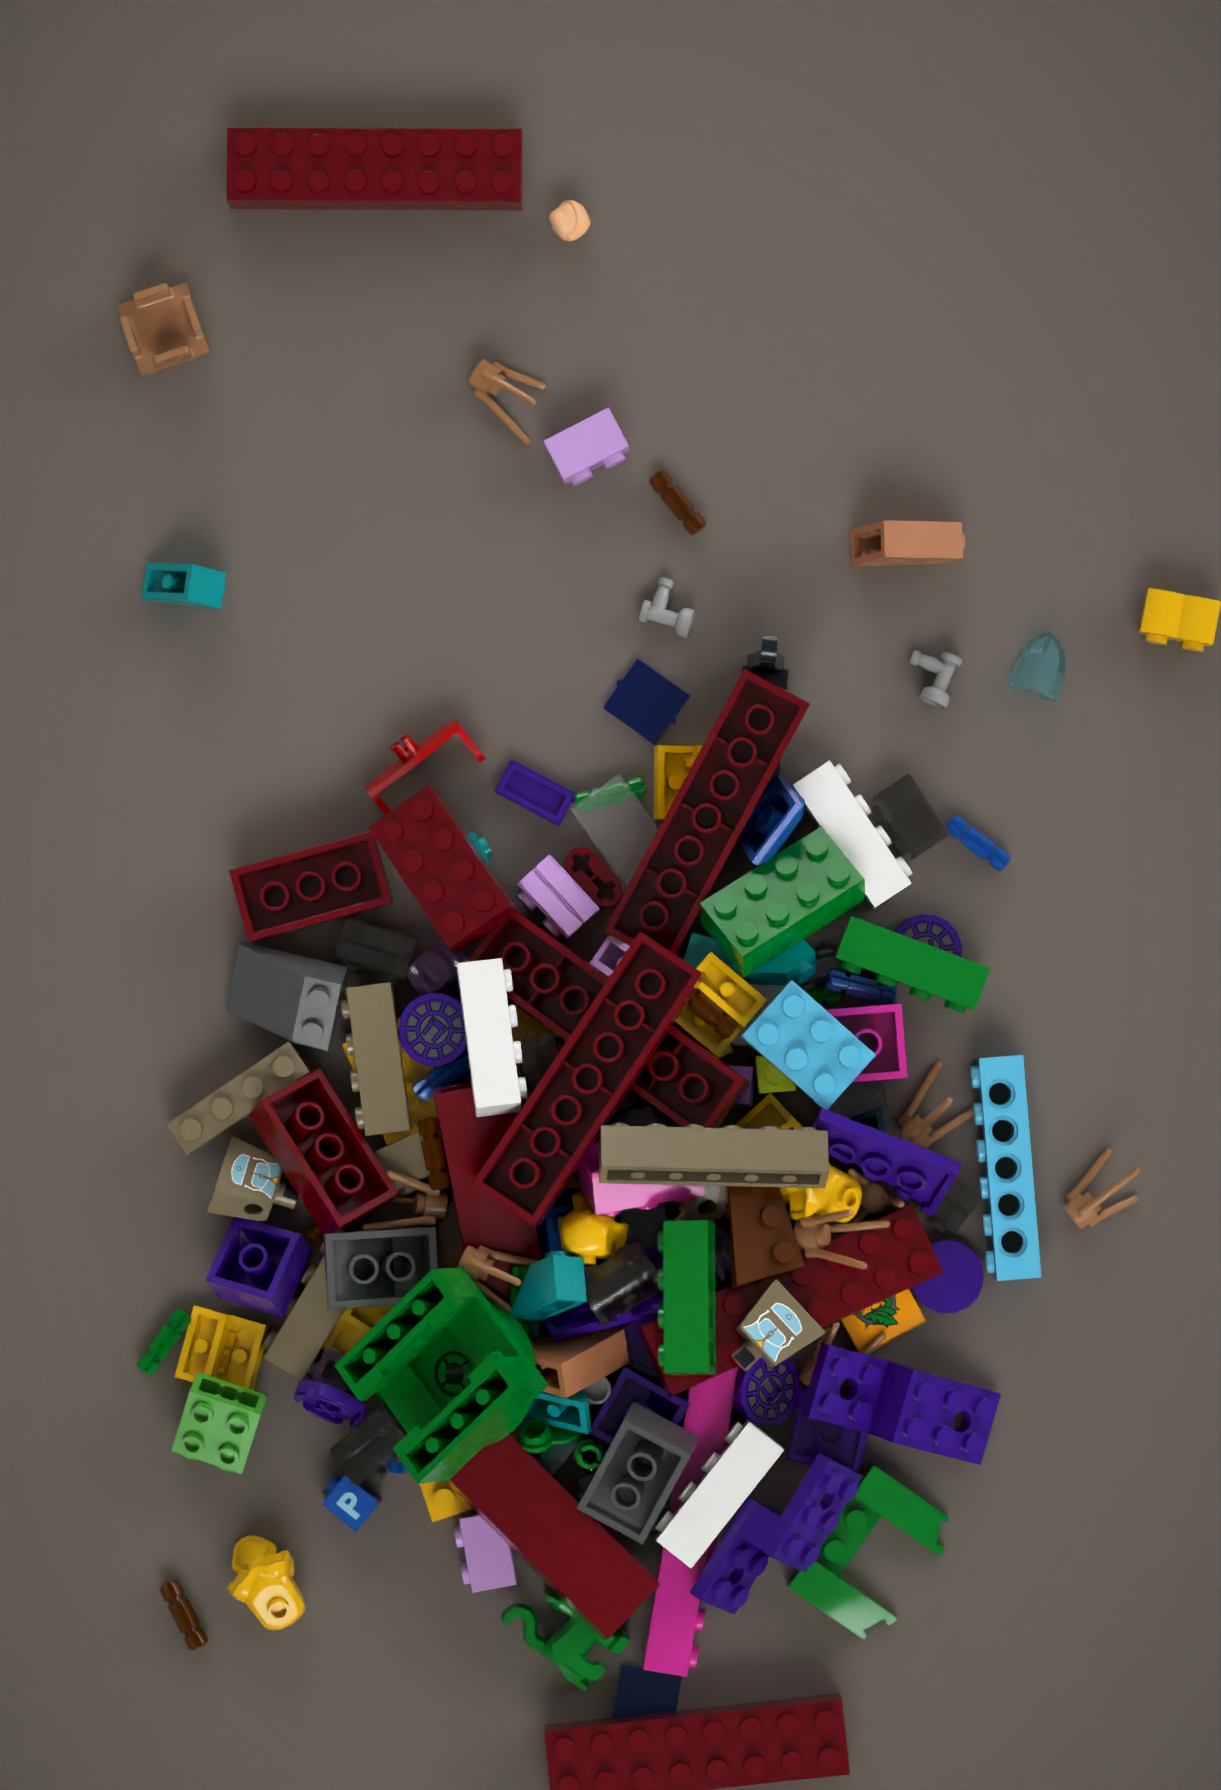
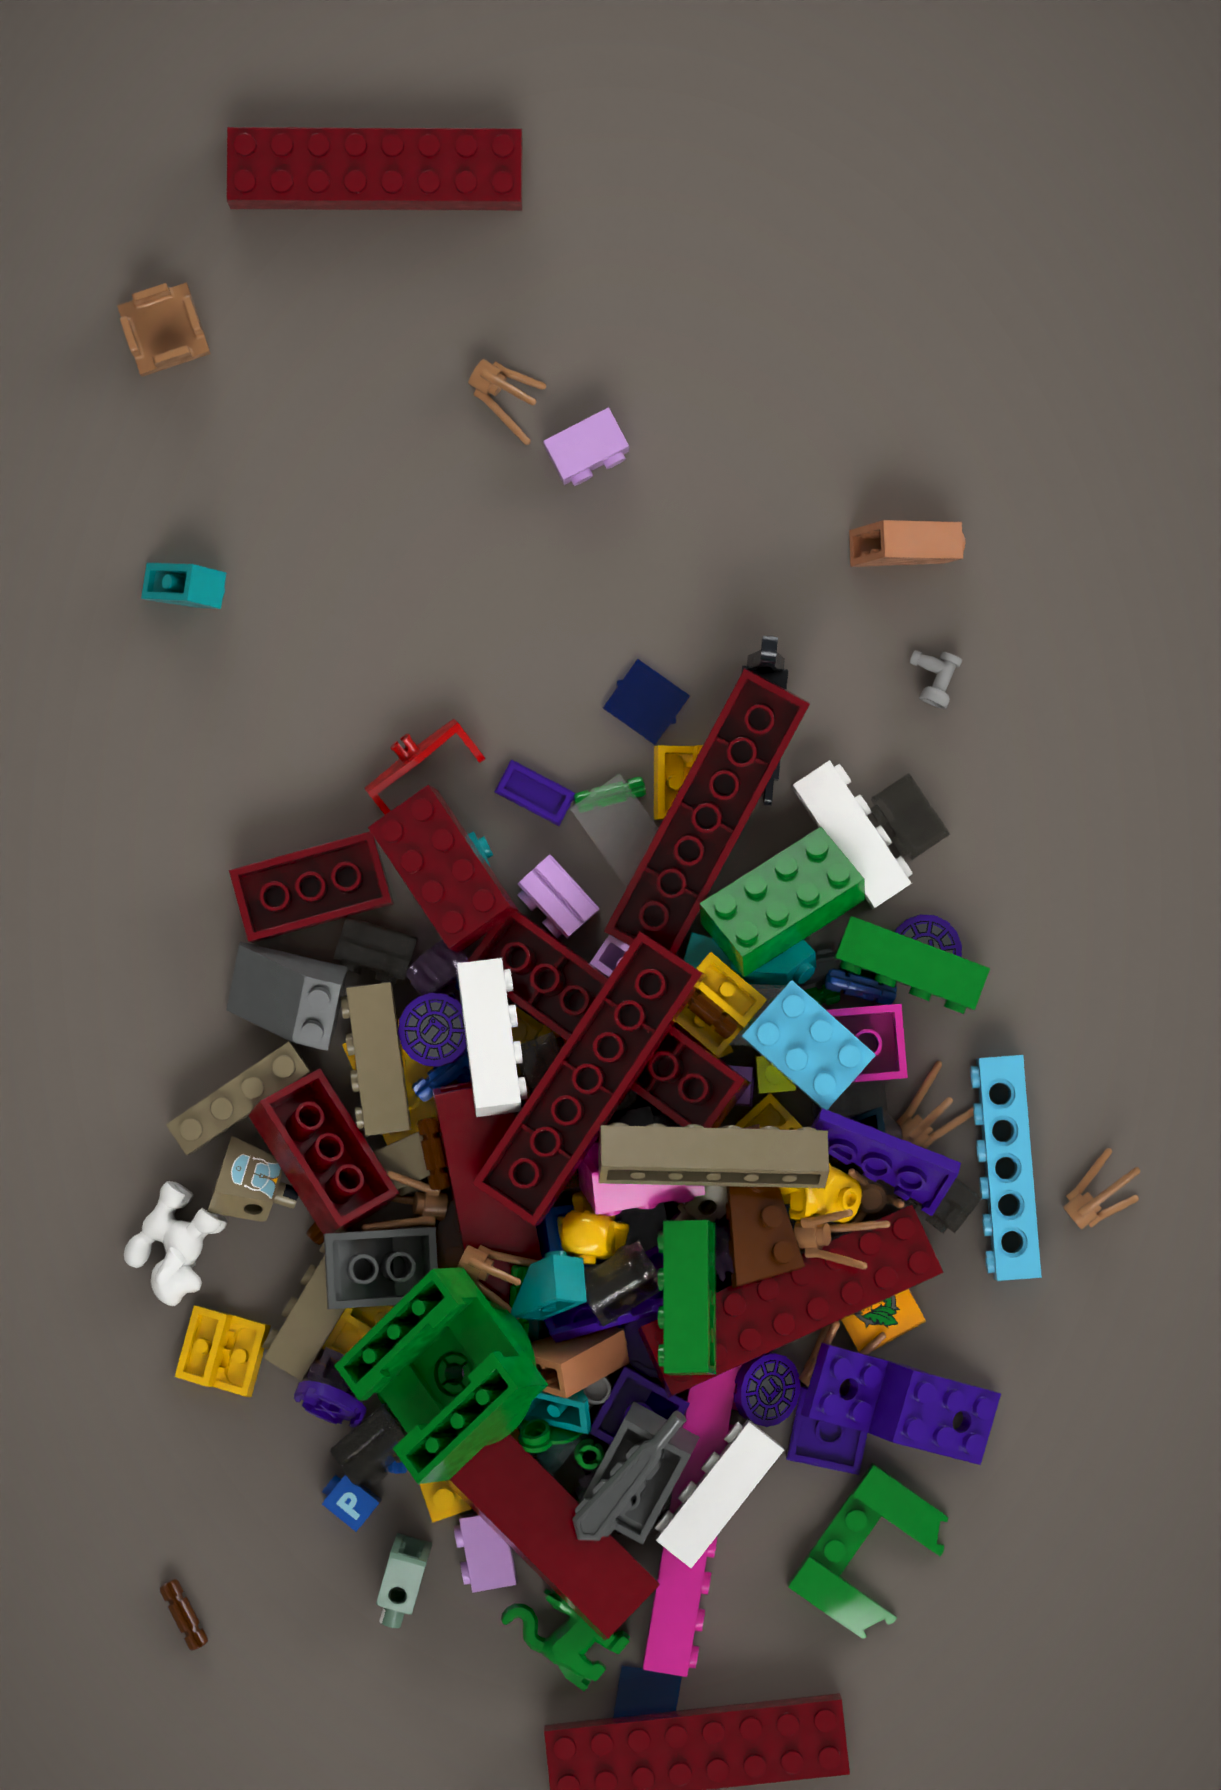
green axle [137,1308,192,1376] -> none
bright green brick [171,1372,268,1474] -> none
dark purple slope [205,1217,312,1317] -> none
yellow head [227,1535,306,1631] -> none
light nougat piece [549,200,591,242] -> none
dark red beam [564,847,622,908] -> none
light grey piece [639,577,696,638] -> none
reddish brown axle [649,470,706,535] -> none
dark purple bracket [690,1453,863,1615] -> none
dark tan torso [731,1279,825,1372] -> none
blue slope [737,774,806,866] -> none
dark purple tile [912,1239,984,1313] -> none
blue axle [944,815,1011,871] -> none
clear light blue brick [1007,633,1066,701] -> none
yellow brick [1138,588,1221,652] -> none
none -> white animal [124,1181,228,1306]
none -> sand green torso [376,1533,432,1628]
none -> dark grey sword [572,1411,686,1541]

